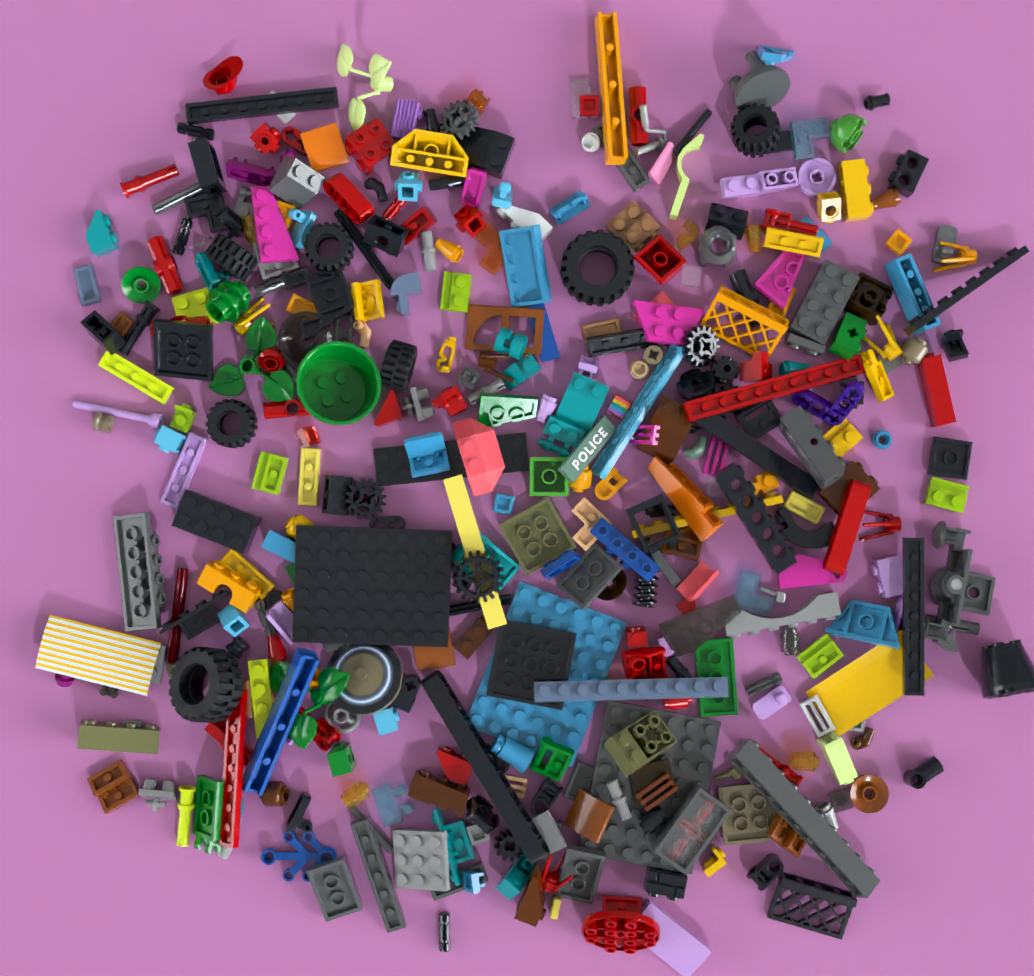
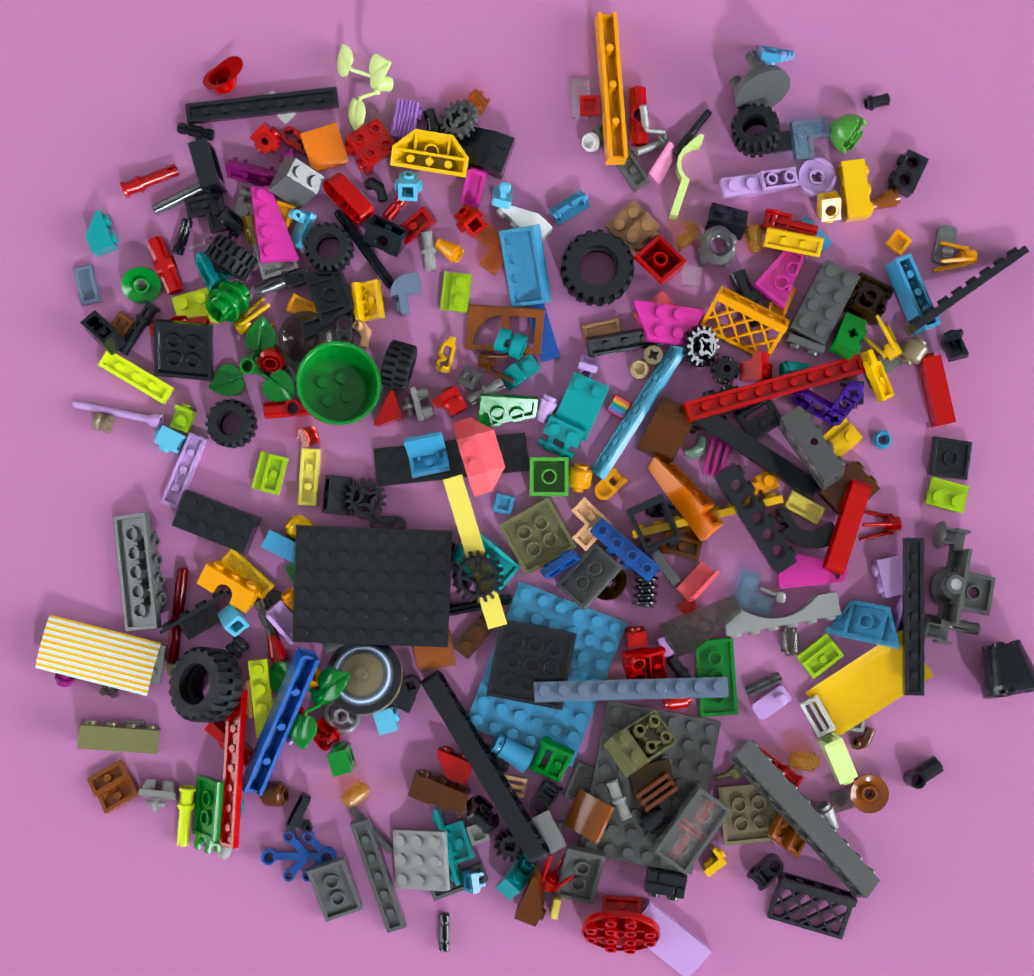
clear light blue plate [371,783,414,827] -> none
black axle [428,175,466,191] -> none
sand green tile [558,415,617,483] -> none
dark pink tile [629,425,660,445] -> none
black plate [676,369,716,401] -> none
flat silver tile [937,632,958,652] -> none

